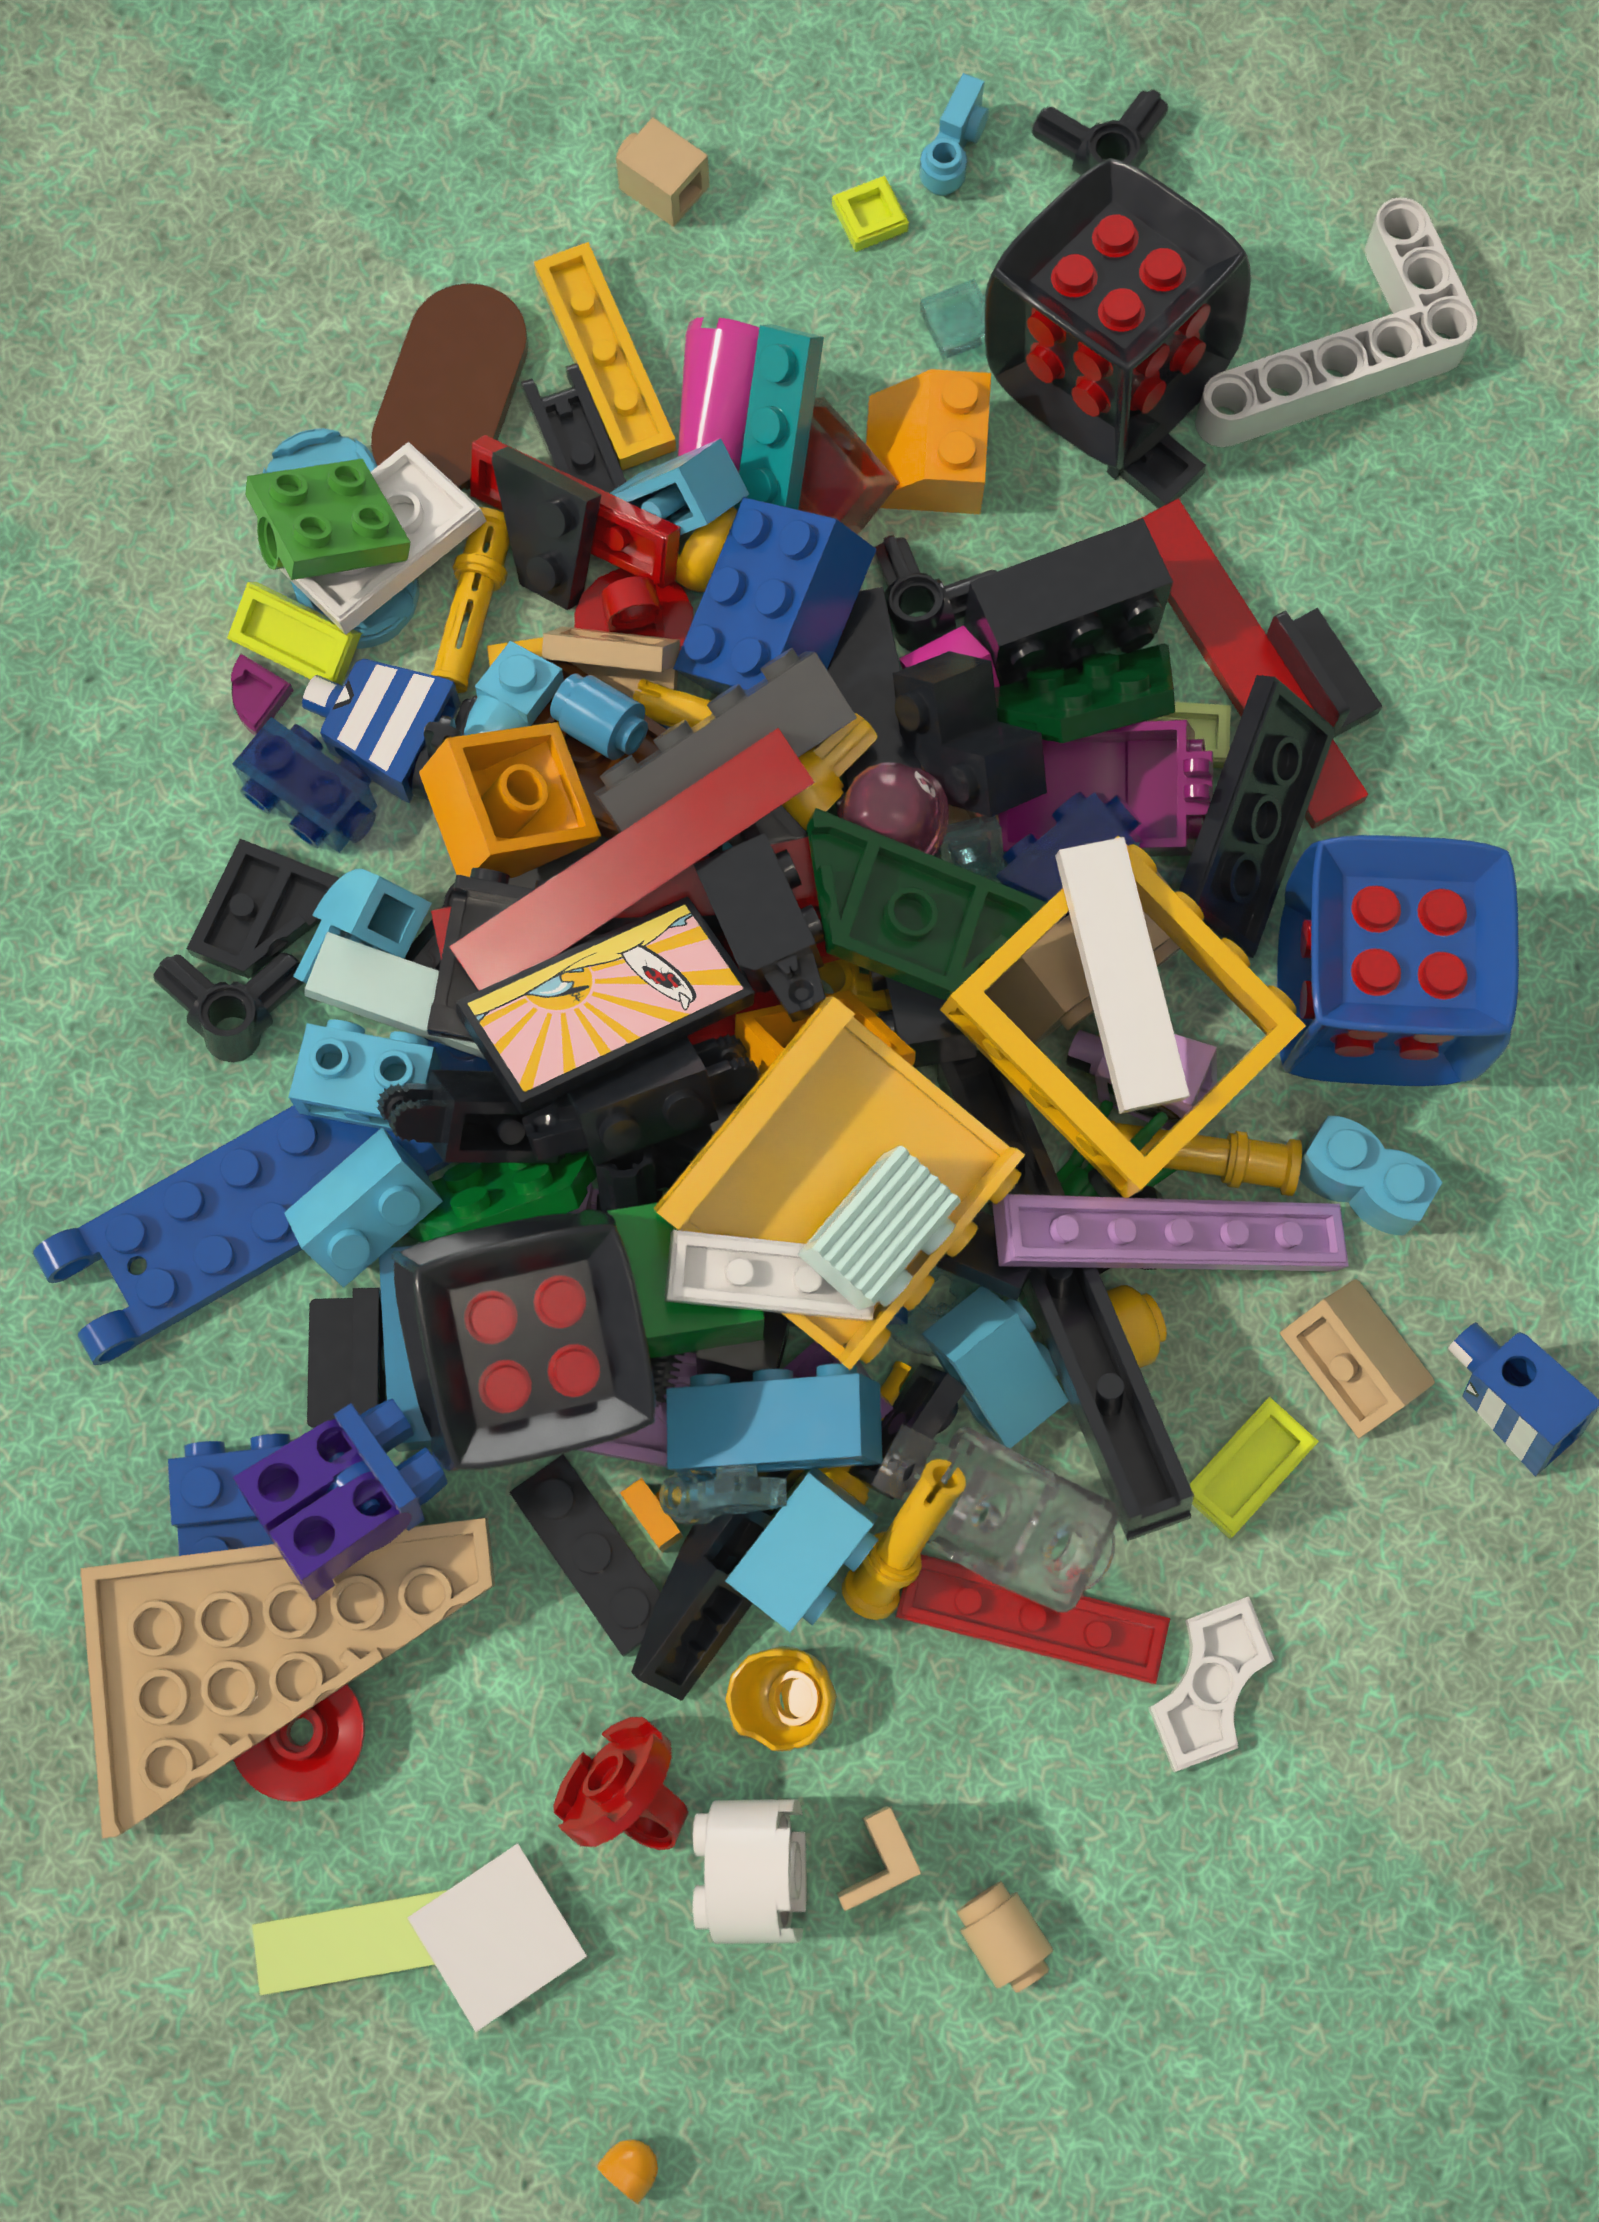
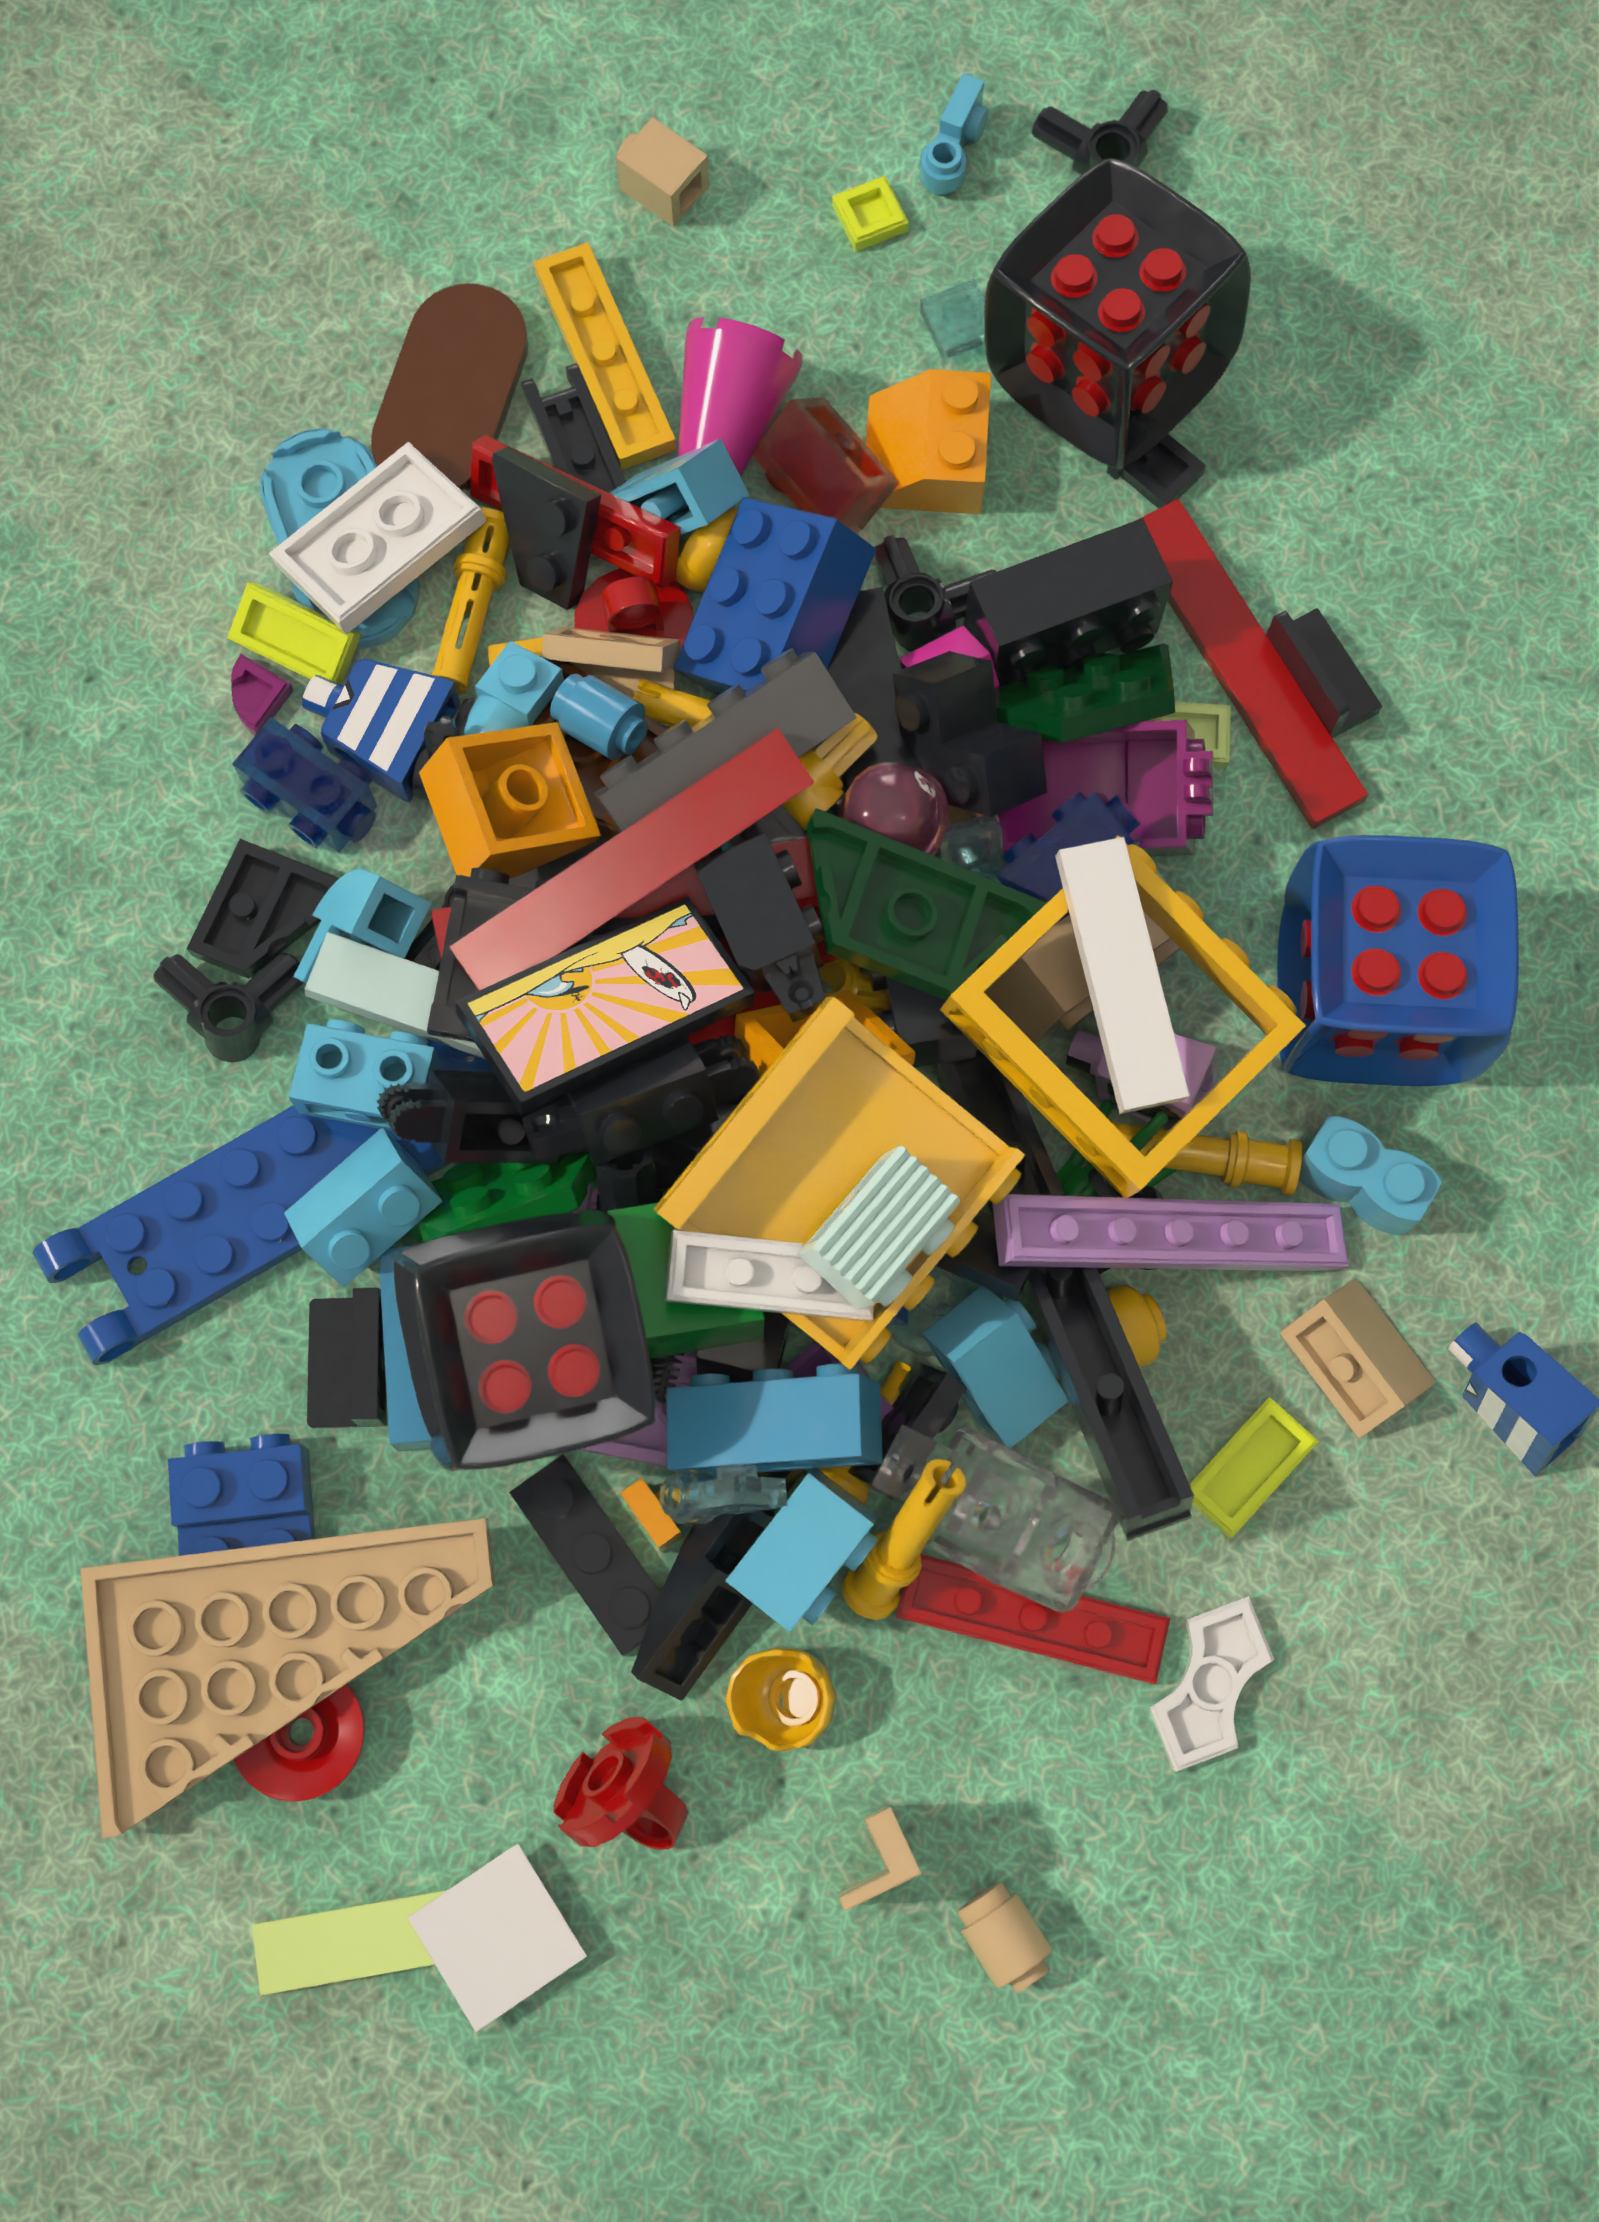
dark purple hips [233,1399,448,1601] -> none
bright green plate [245,459,411,580] -> none
light orange hinge [596,2139,658,2204] -> none
white brick [693,1799,807,1944] -> none
teal plate [734,325,824,511] -> none
black tile [1179,675,1336,958] -> none
white beam [1195,197,1478,447] -> none

